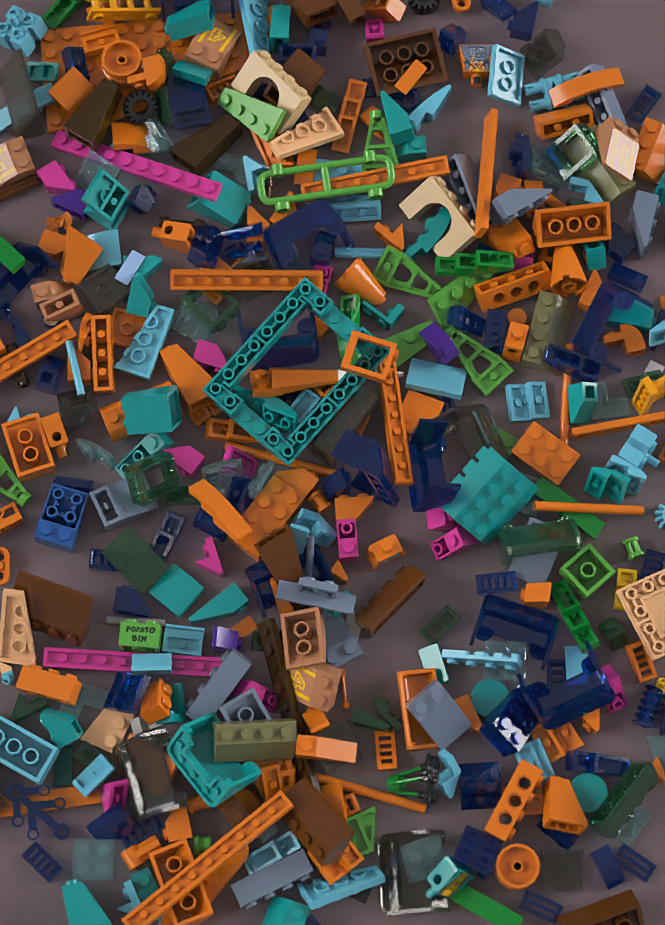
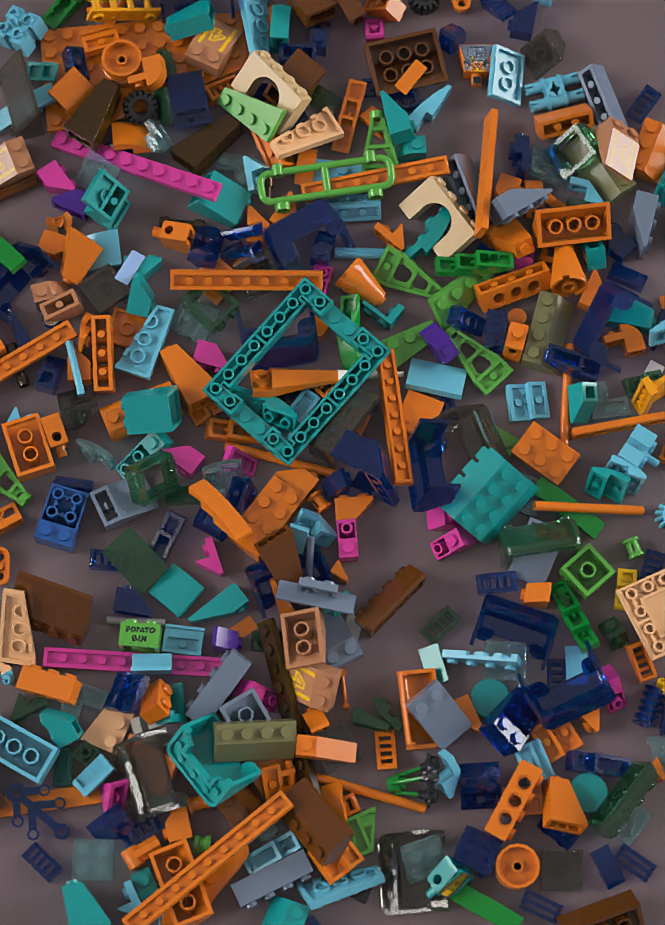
clear blue brick [125,184,157,215] -> none
teal slope [171,60,214,86] -> none
clear light blue plate [247,459,276,500] -> none
orange window [341,330,399,384] -> none
orange torso [365,534,406,571] -> none
orange slope [549,68,625,108] -> none

